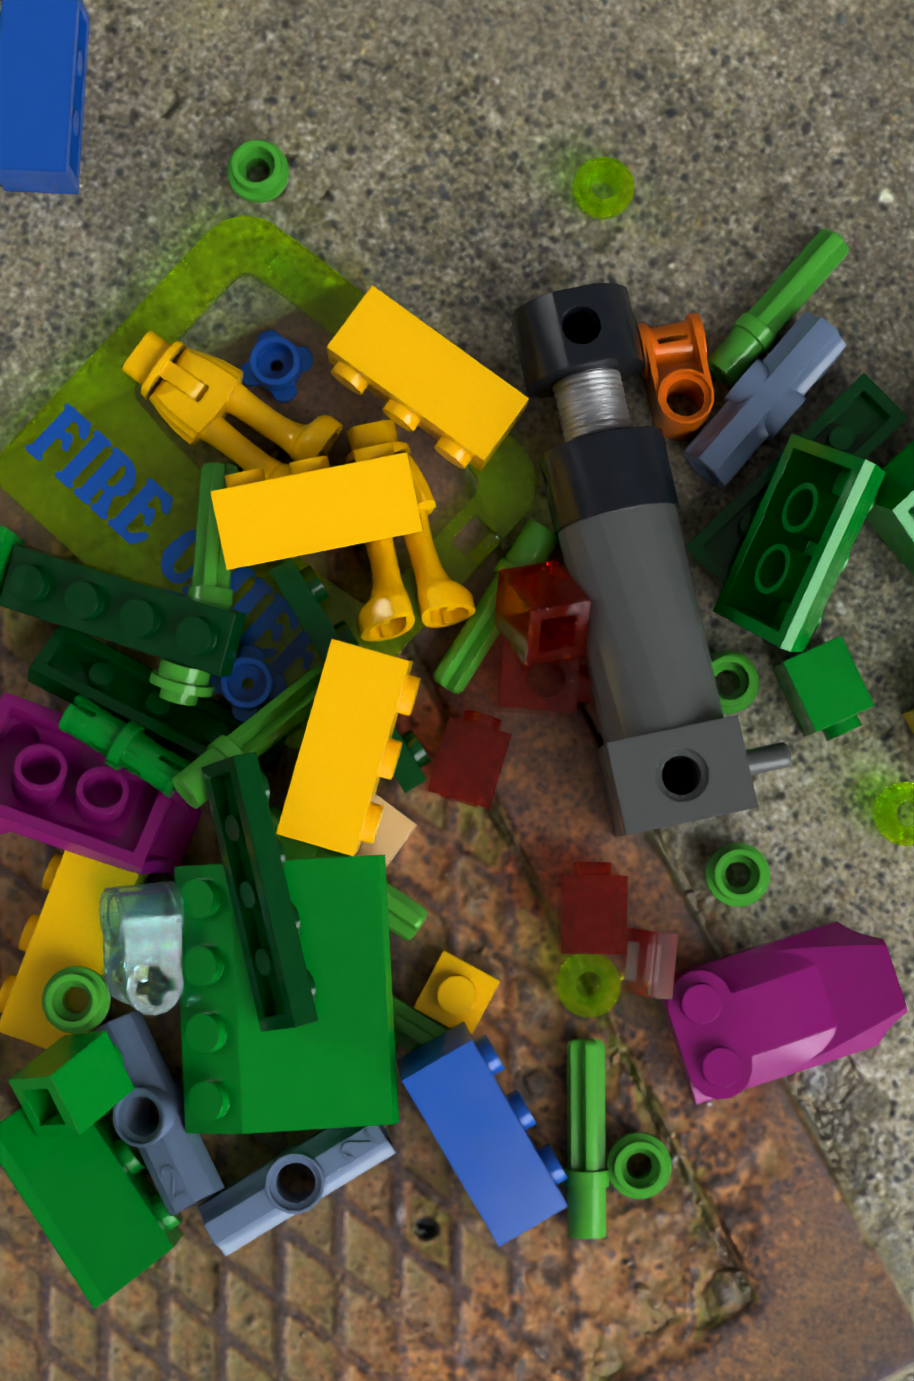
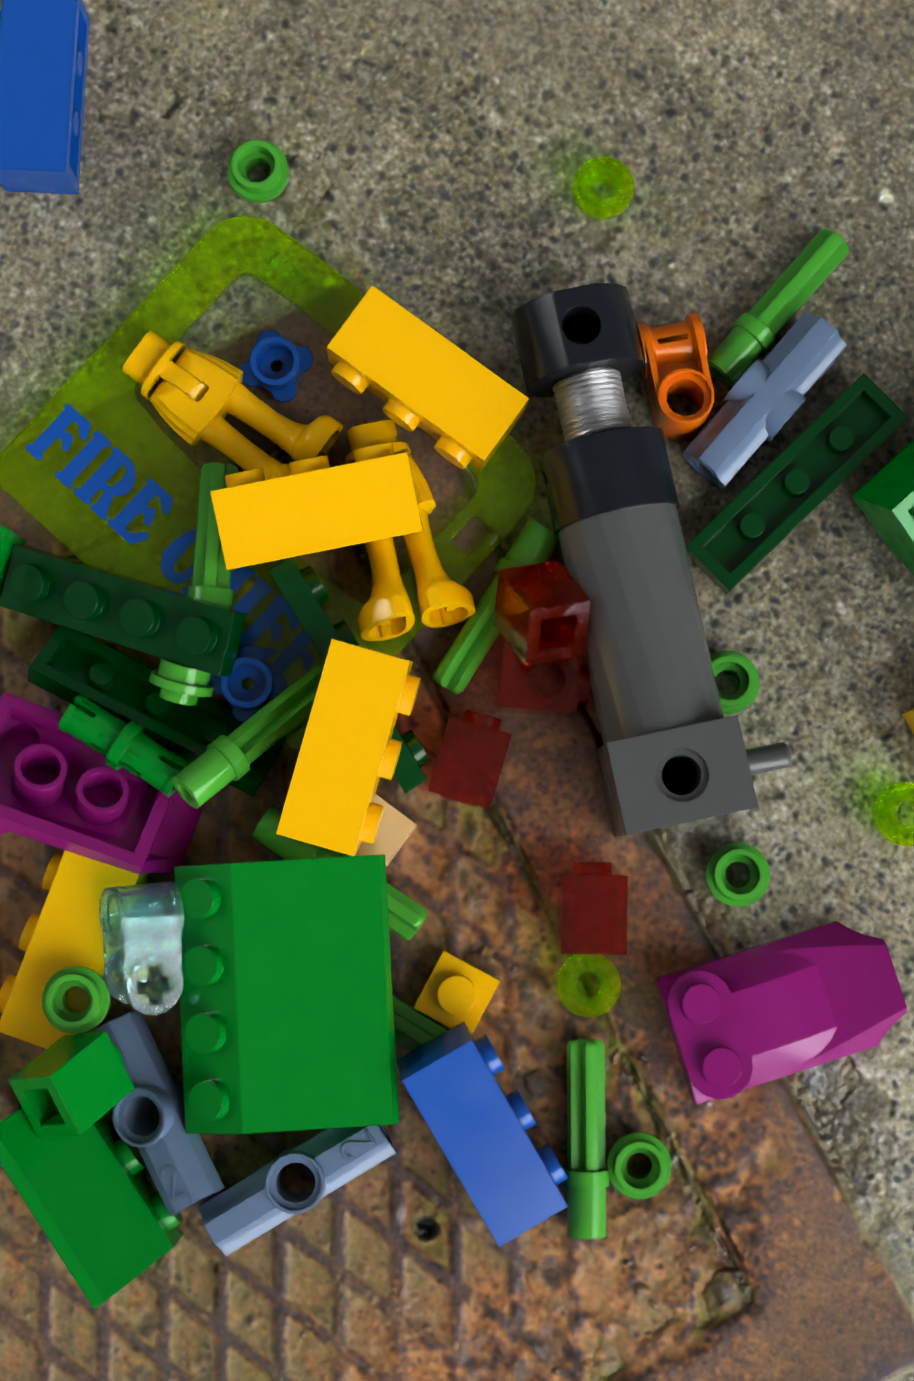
dark green plate [201,752,318,1031] -> none
clear tile [619,927,678,1000] -> none
green slope [713,434,886,652] -> none
green brick [772,636,875,741] -> none

